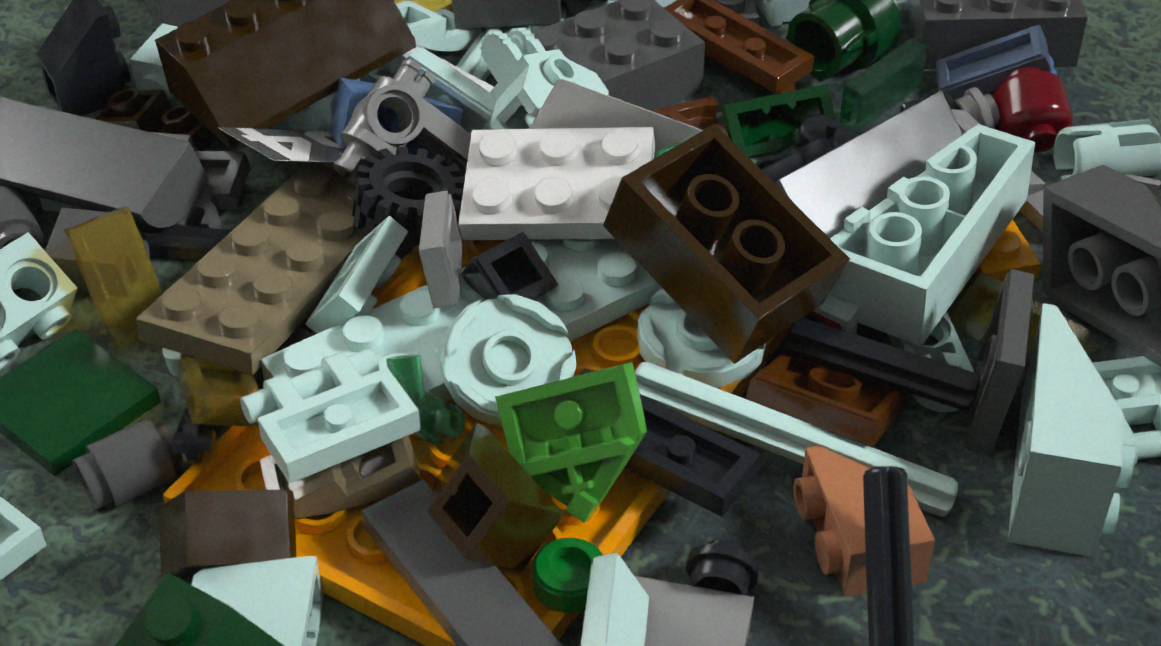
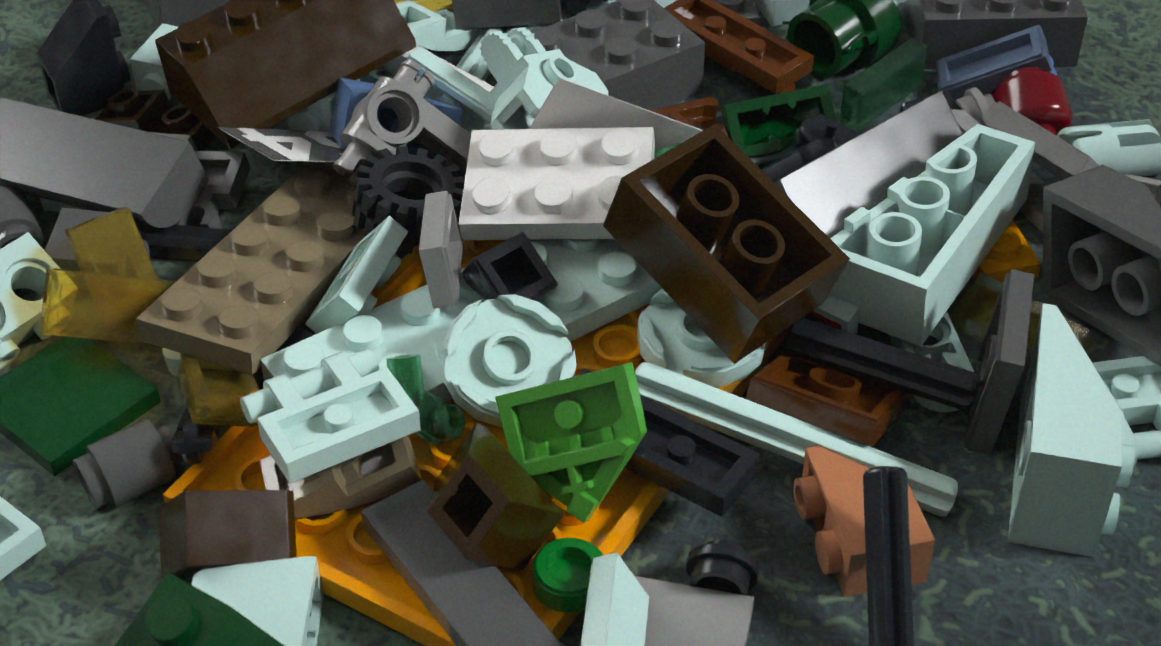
none -> clear yellow tile [39,268,176,344]
none -> light grey tile [982,101,1099,180]

